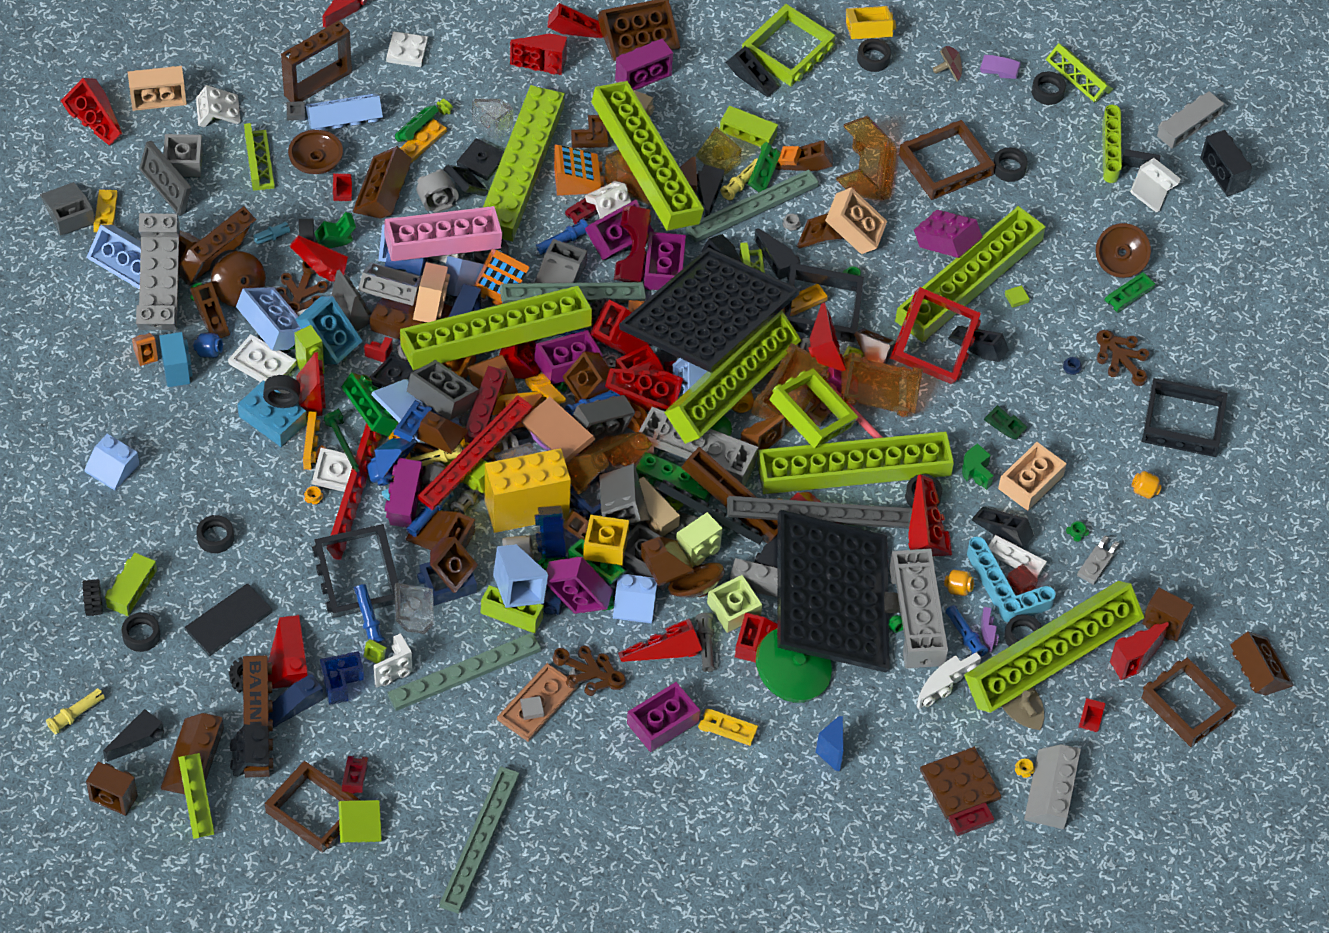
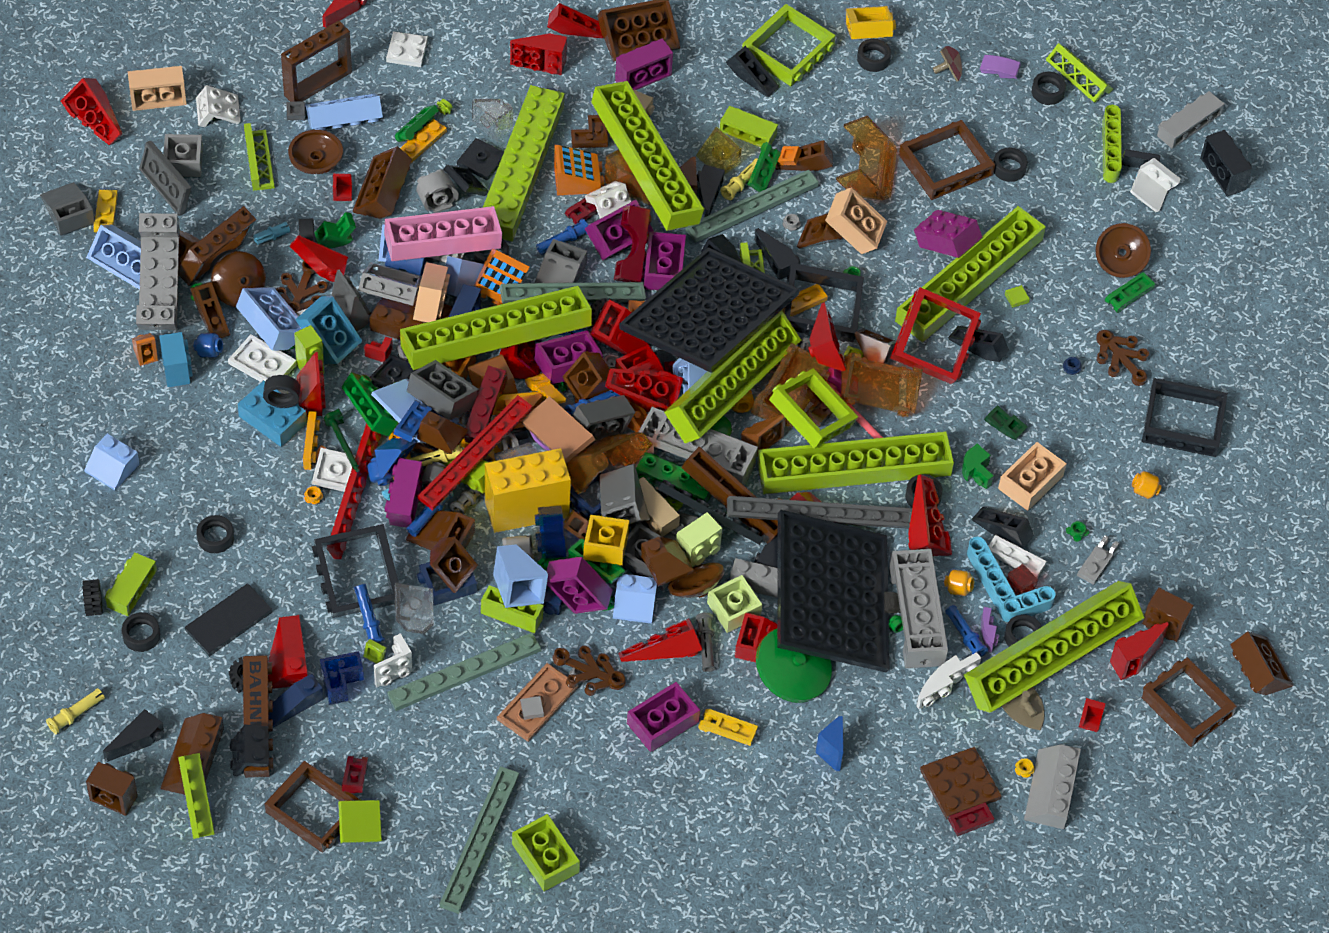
none -> lime brick [512,814,580,891]

